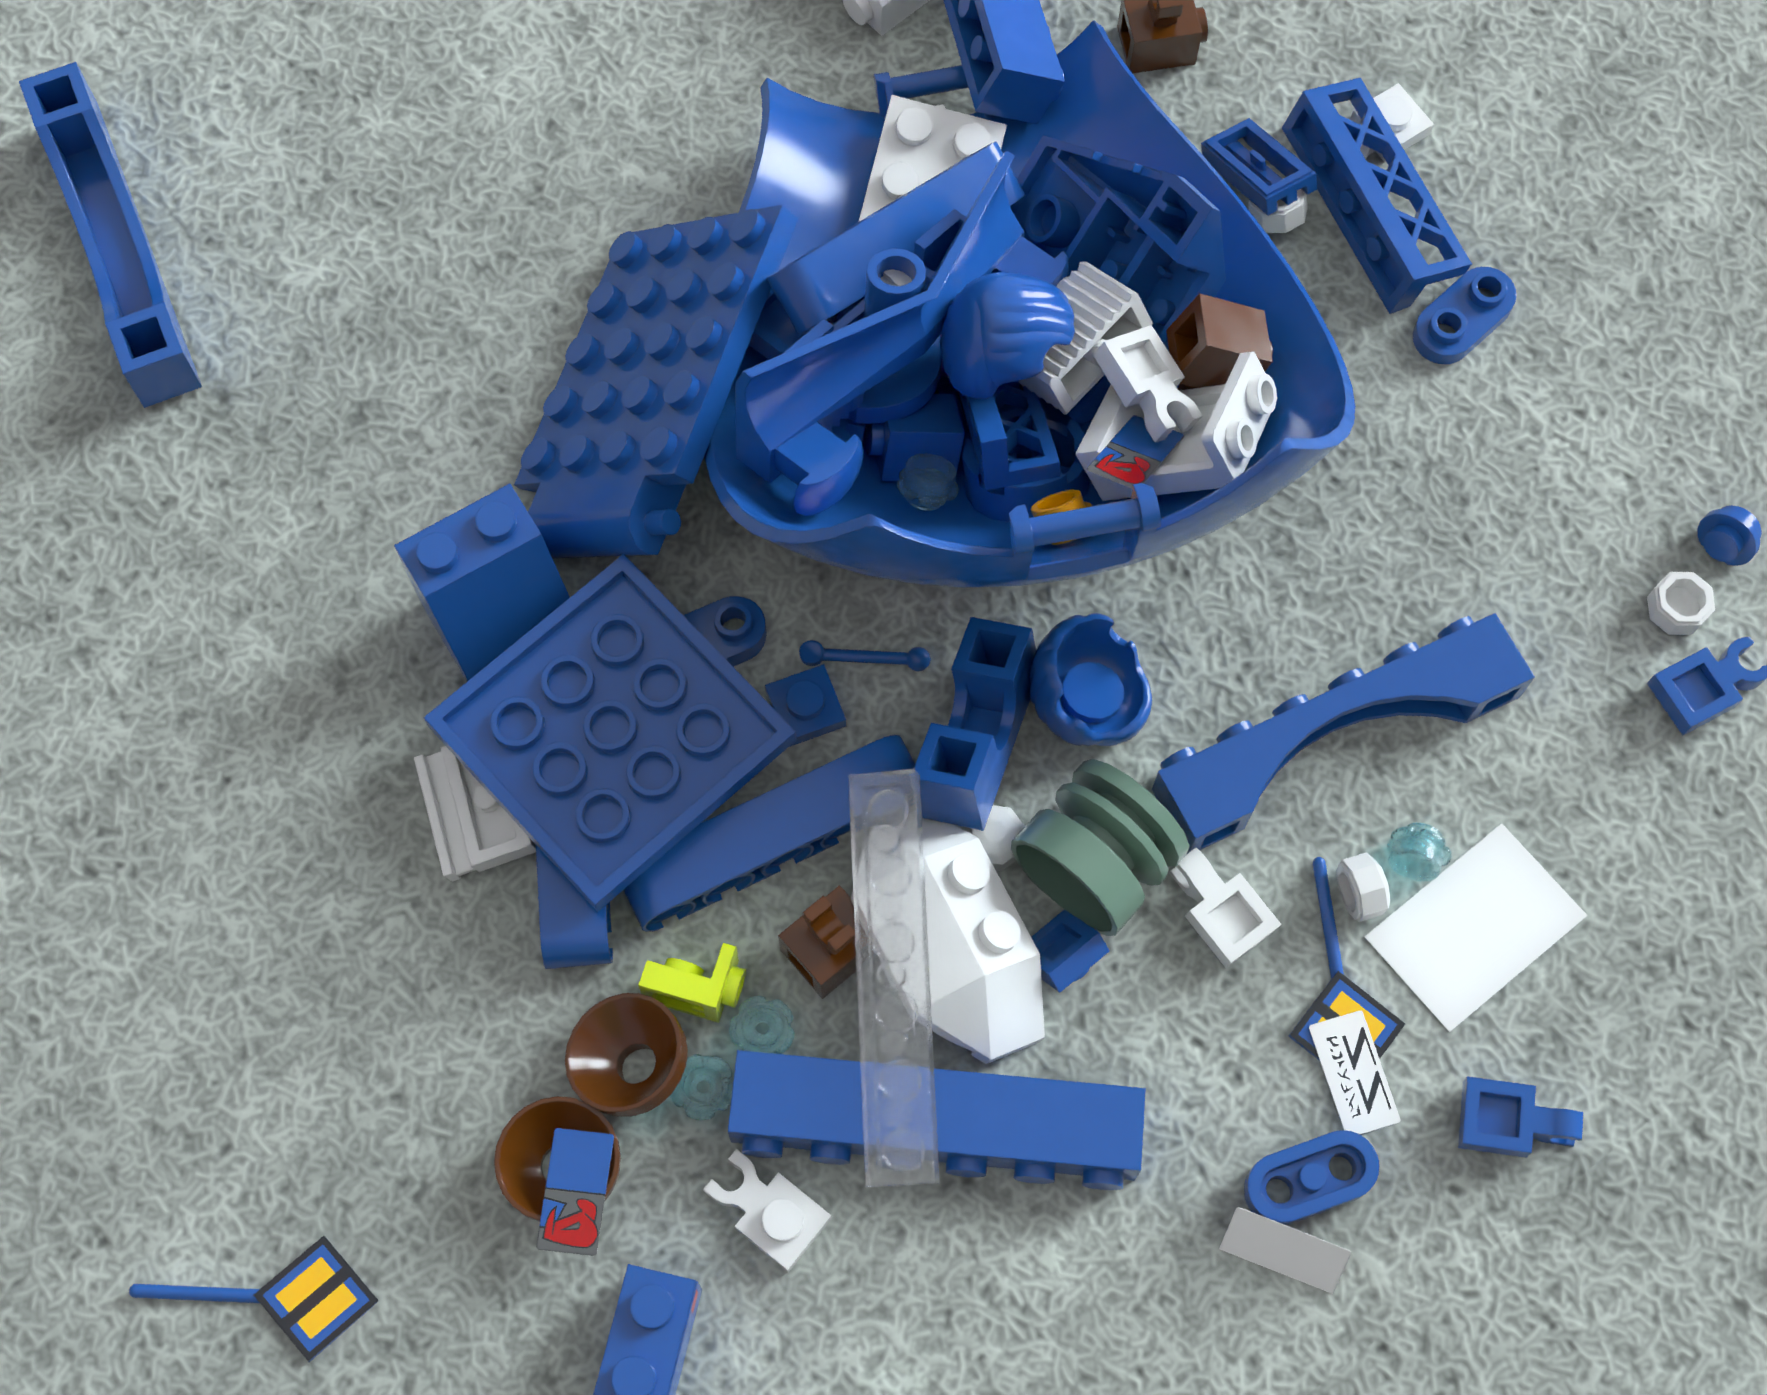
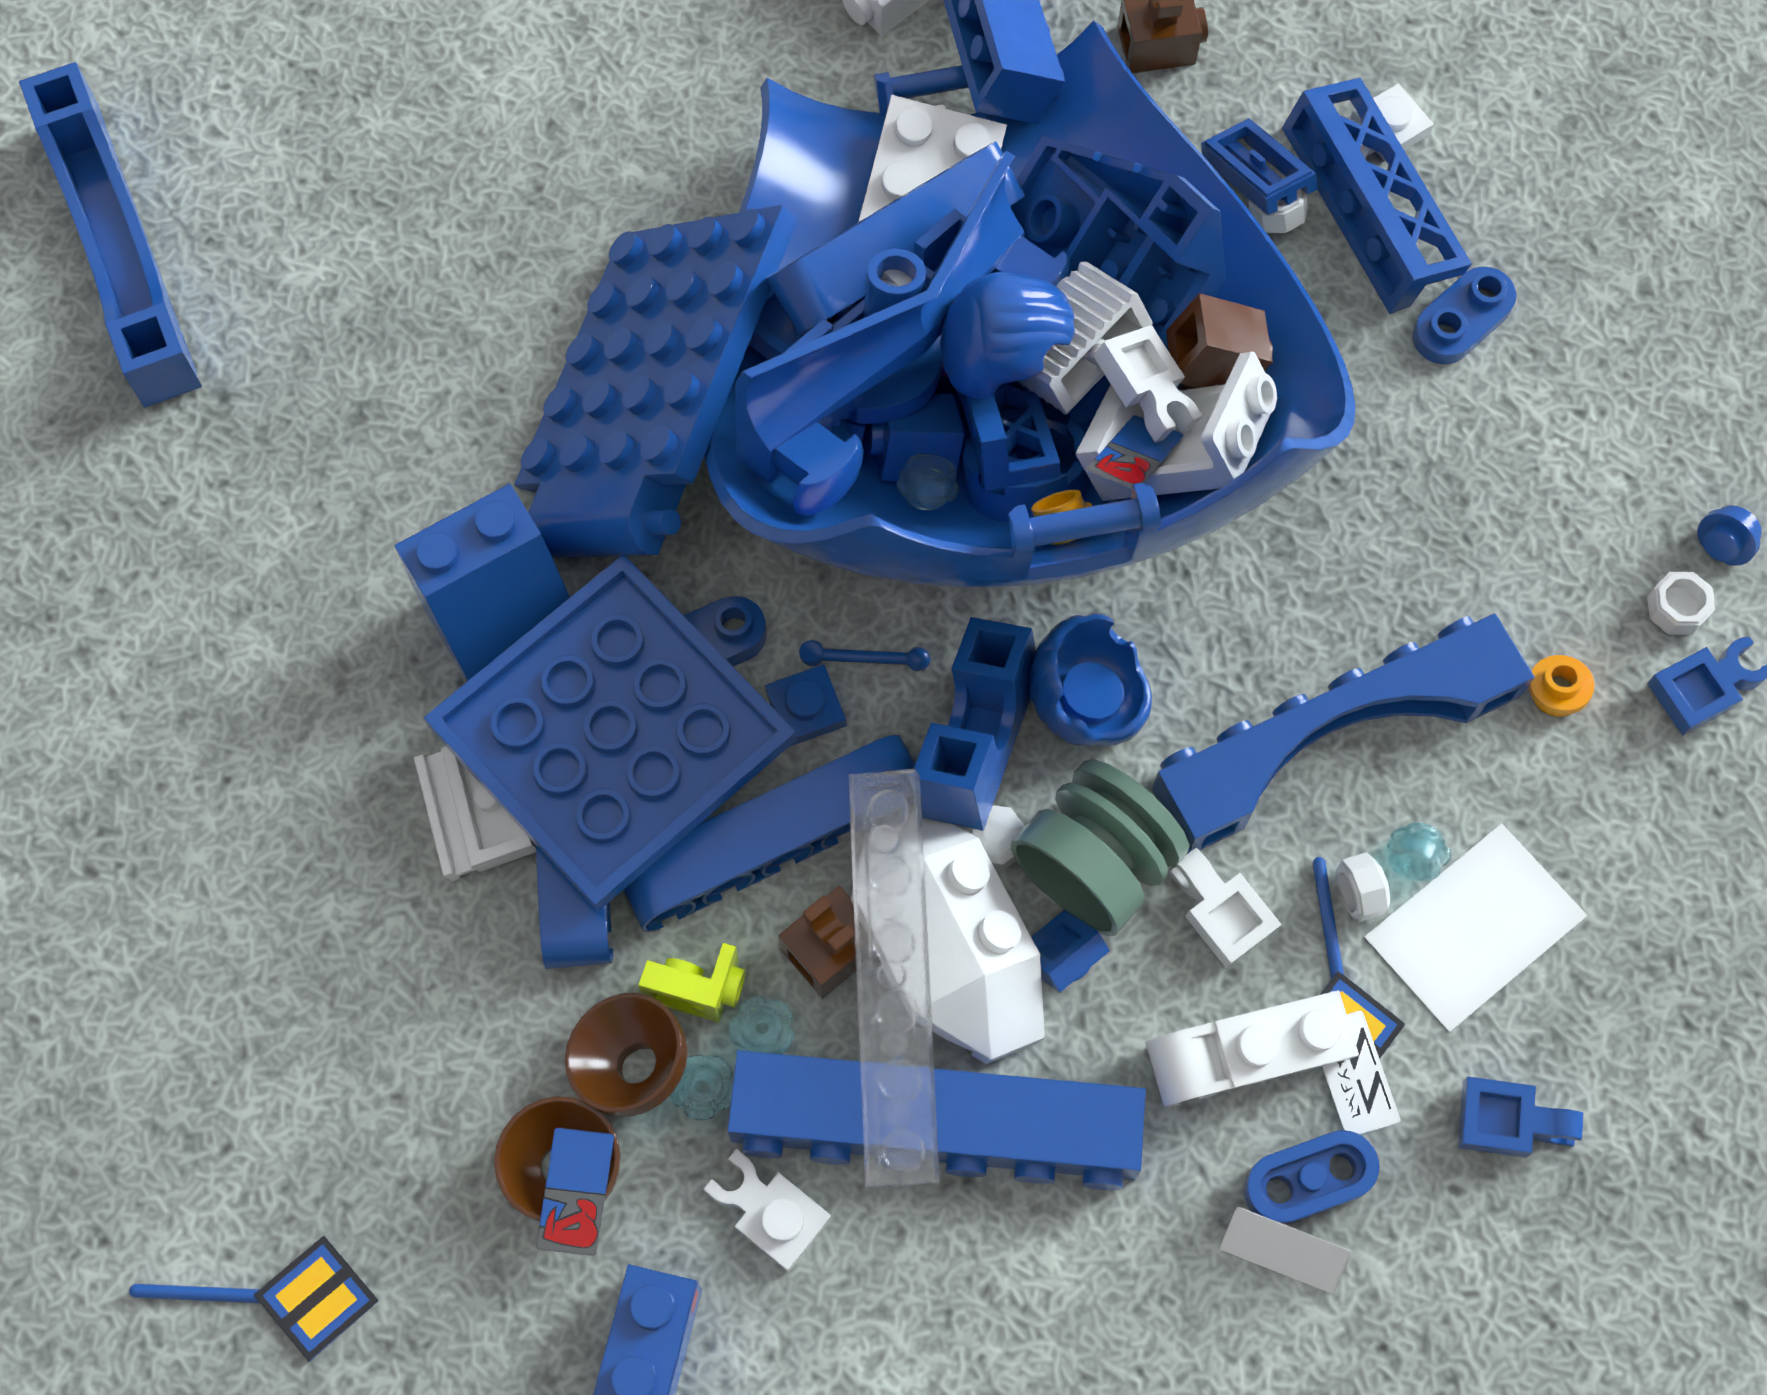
none -> white plate [1145,990,1359,1108]
none -> light orange plate [1528,655,1595,717]

